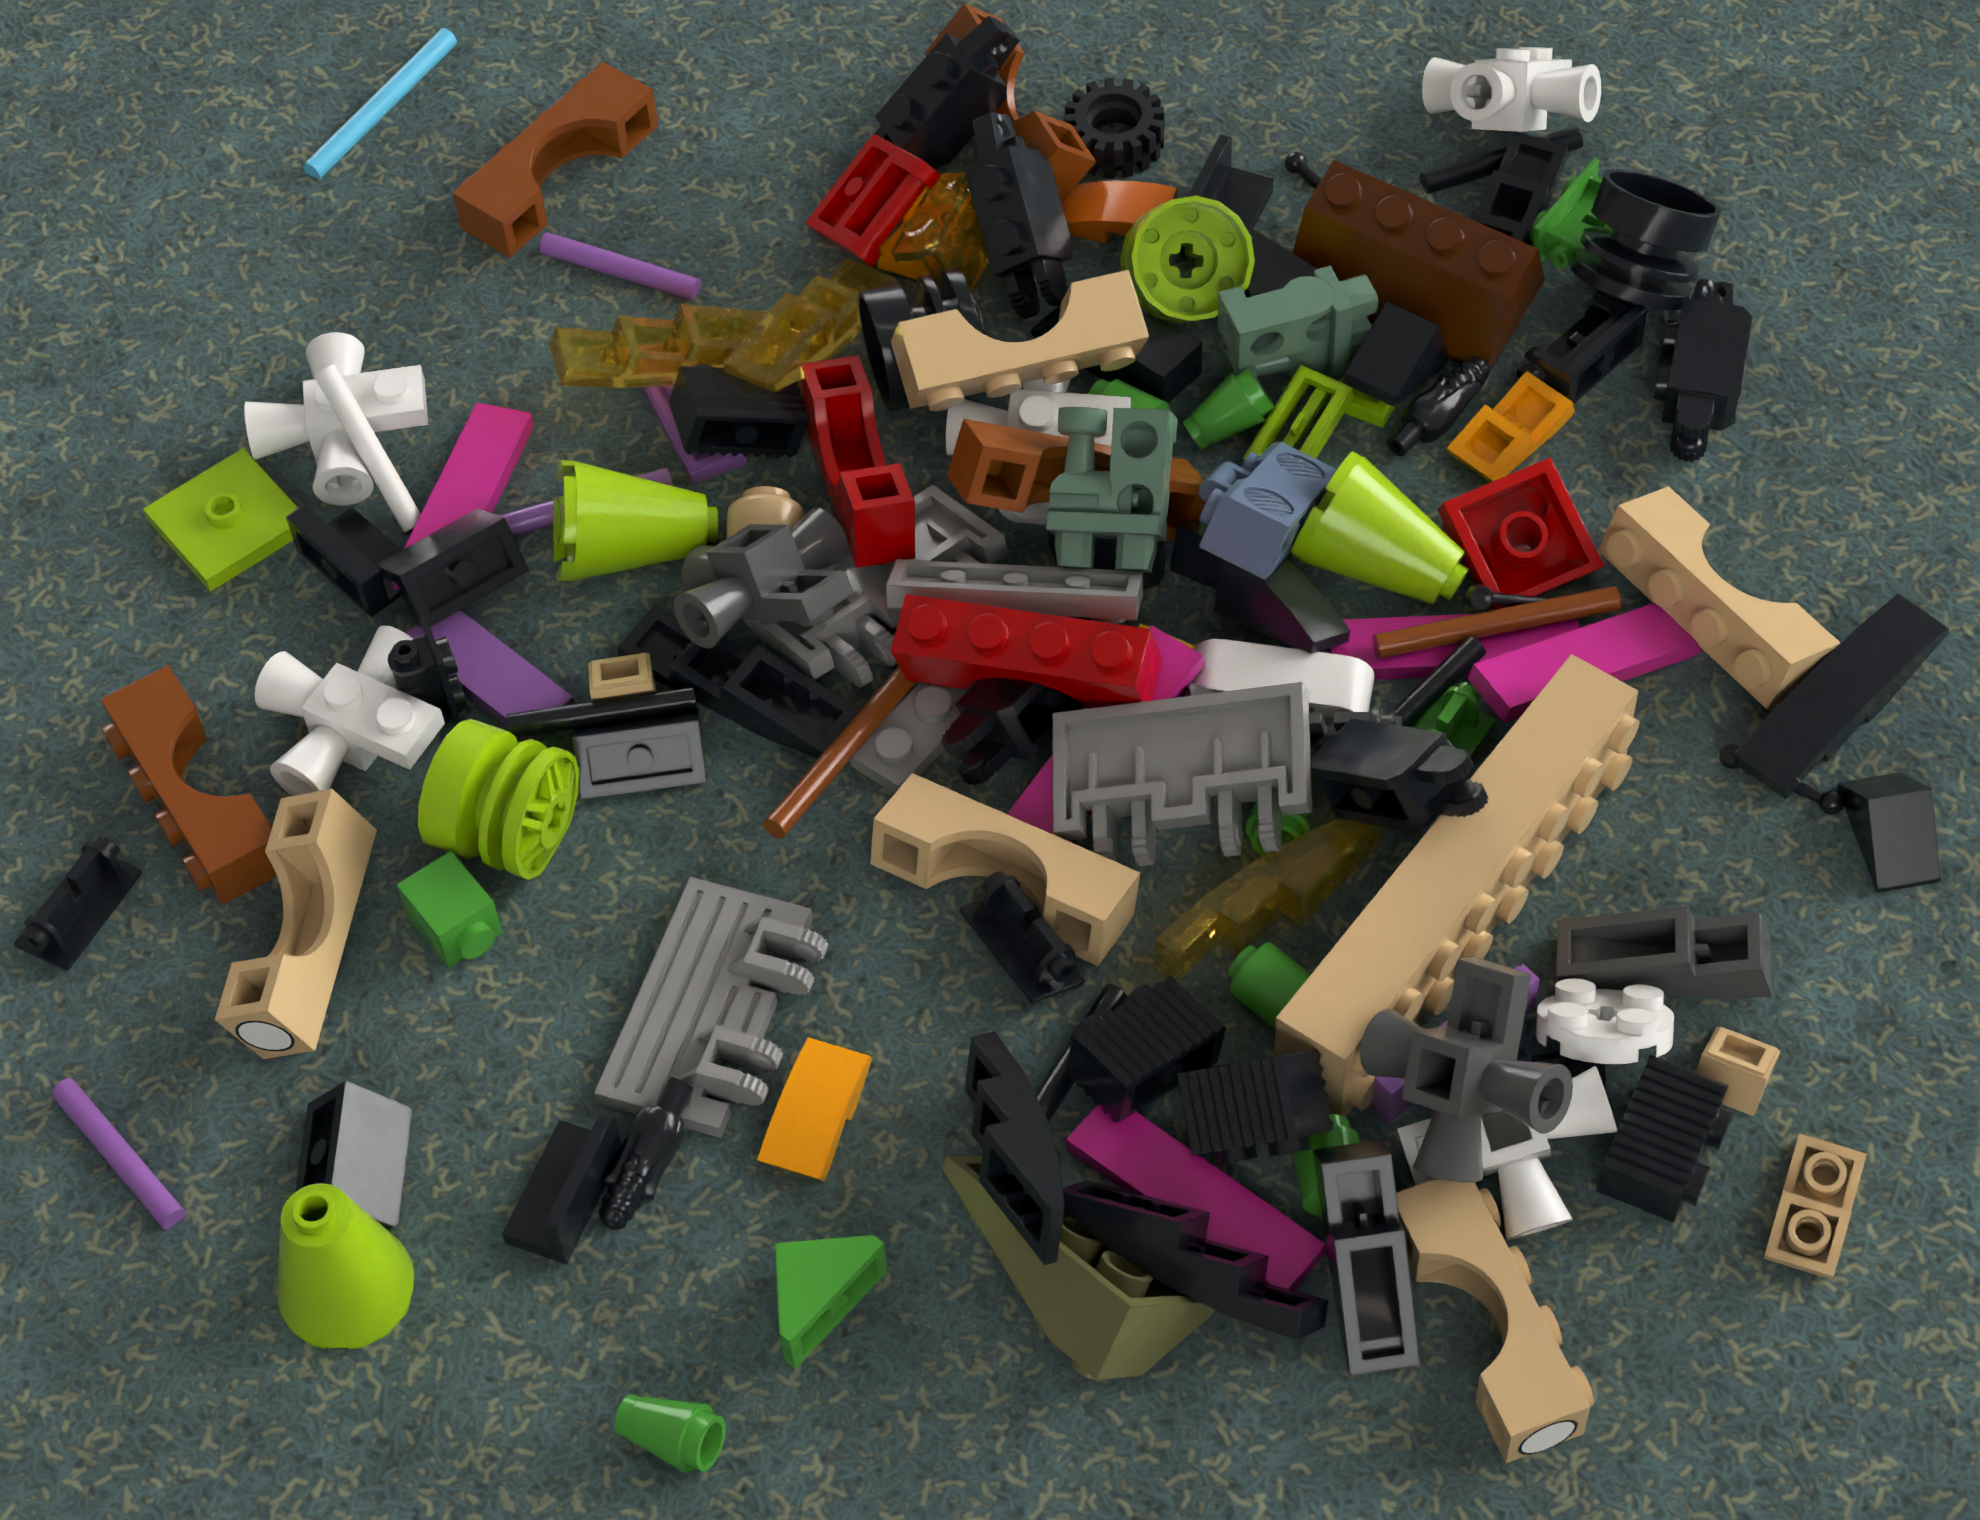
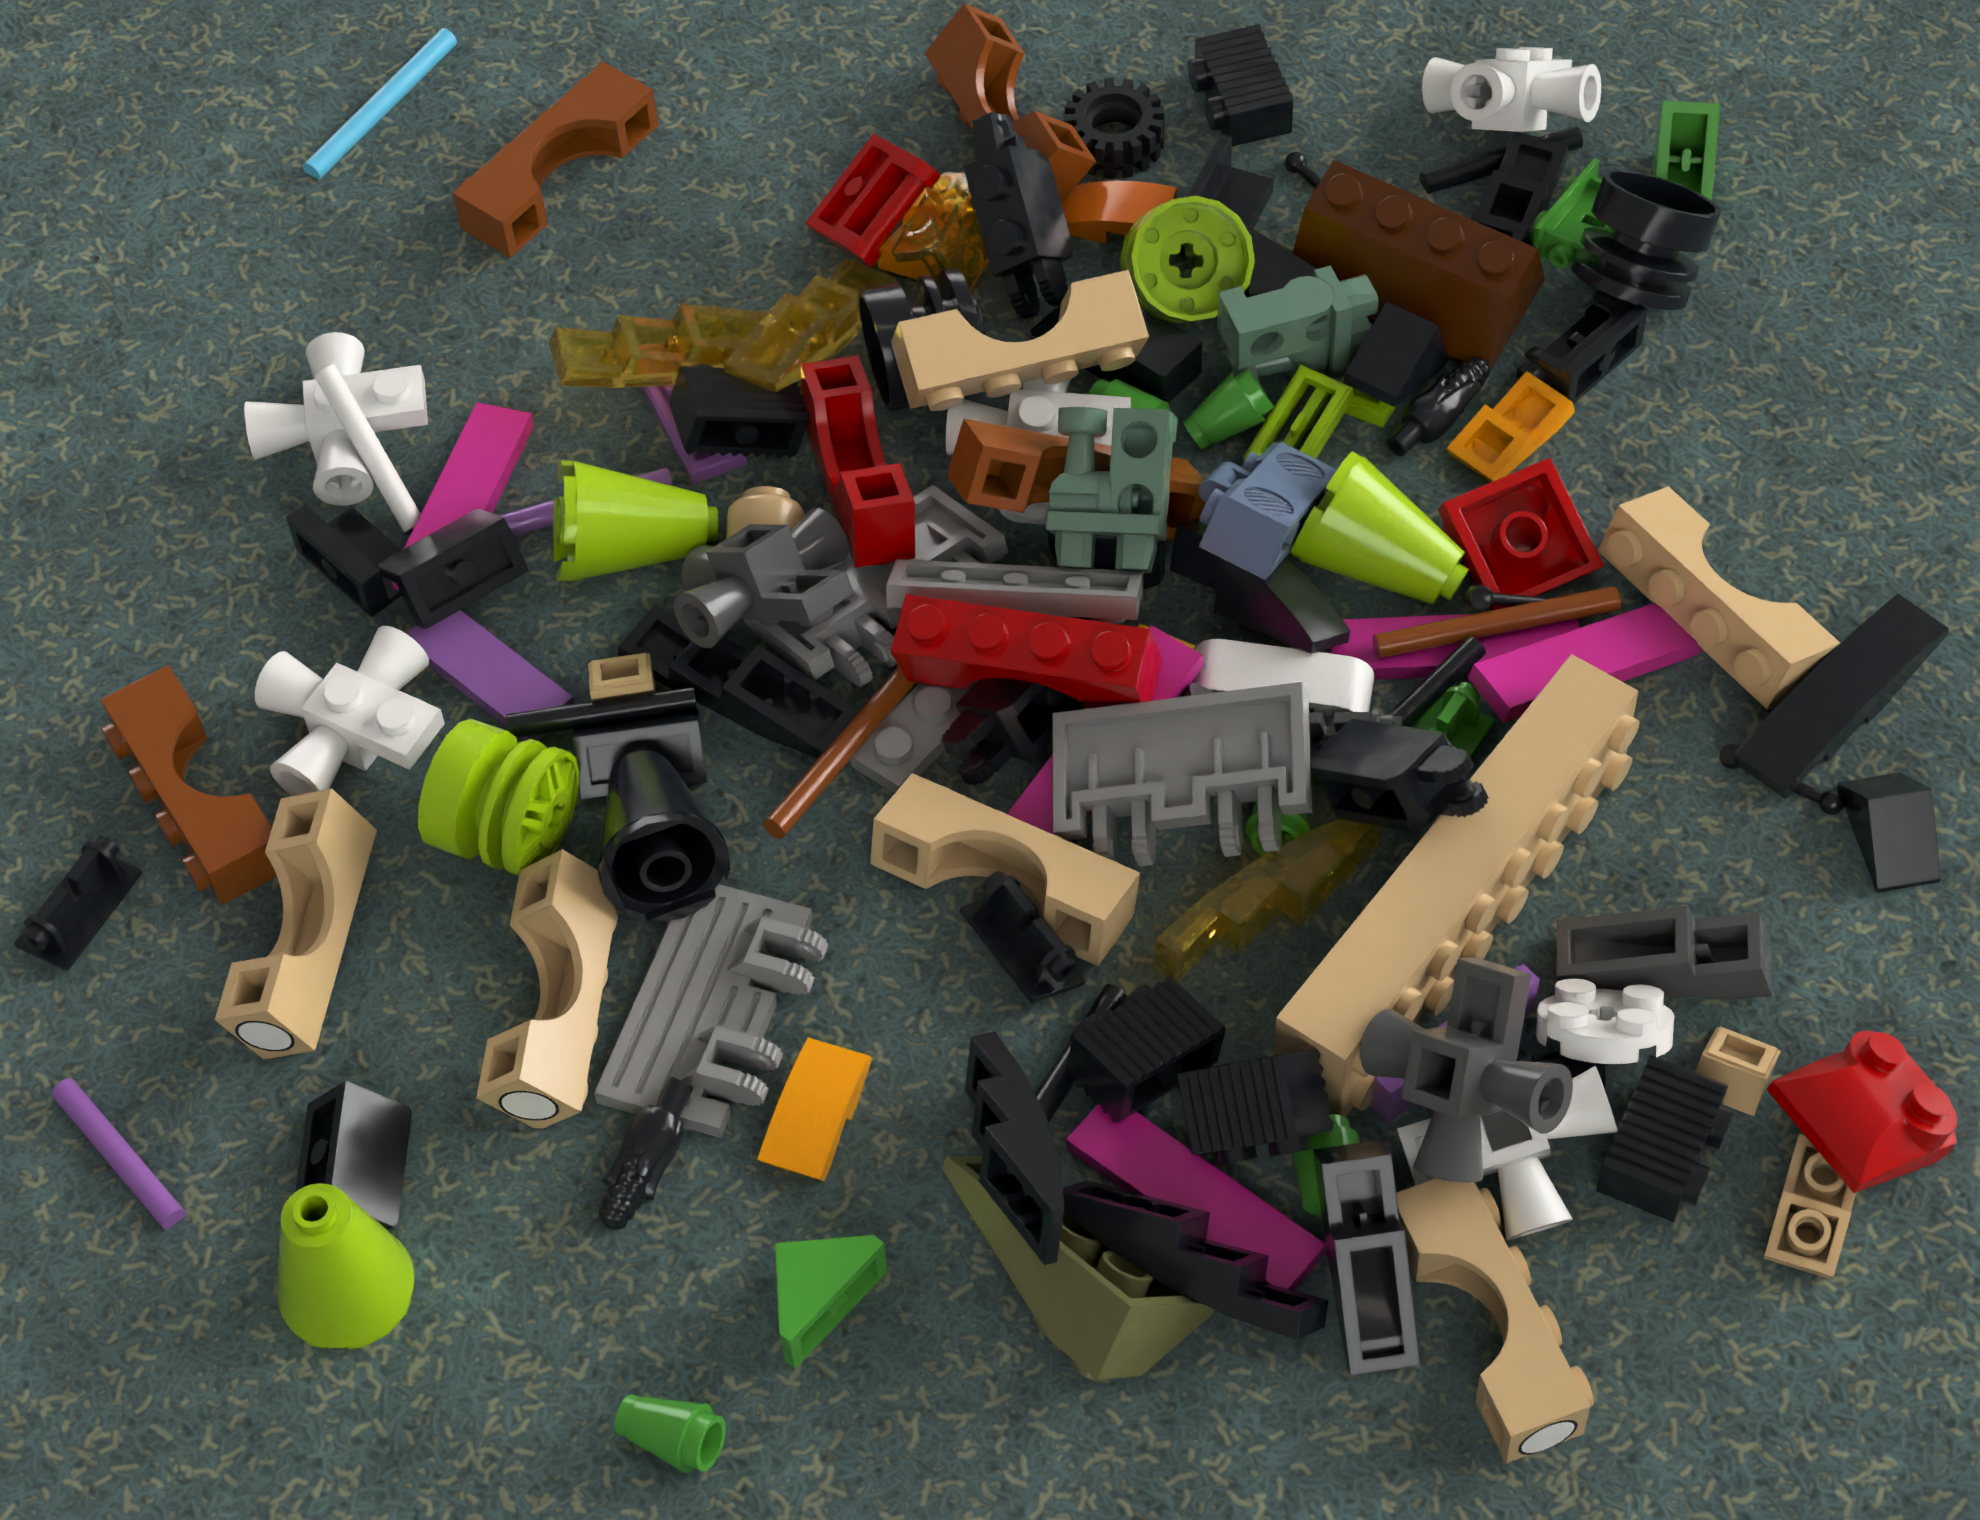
lime plate [143,448,298,592] -> none
black hinge [388,617,468,727] -> none
bright green brick [397,850,503,968] -> none
black panel [502,1112,622,1265] -> none
medium lavender bar [539,232,702,301] -> none
black hinge [874,16,1020,177] -> none
bright green brick [1228,942,1311,1030] -> none
black hinge [1653,279,1753,462] -> none
none -> tan arch [476,849,618,1129]
none -> black cone [599,750,731,922]
none -> black brick [1188,24,1293,147]
none -> bright green slope [1653,100,1720,200]
none -> red slope [1766,1031,1957,1193]

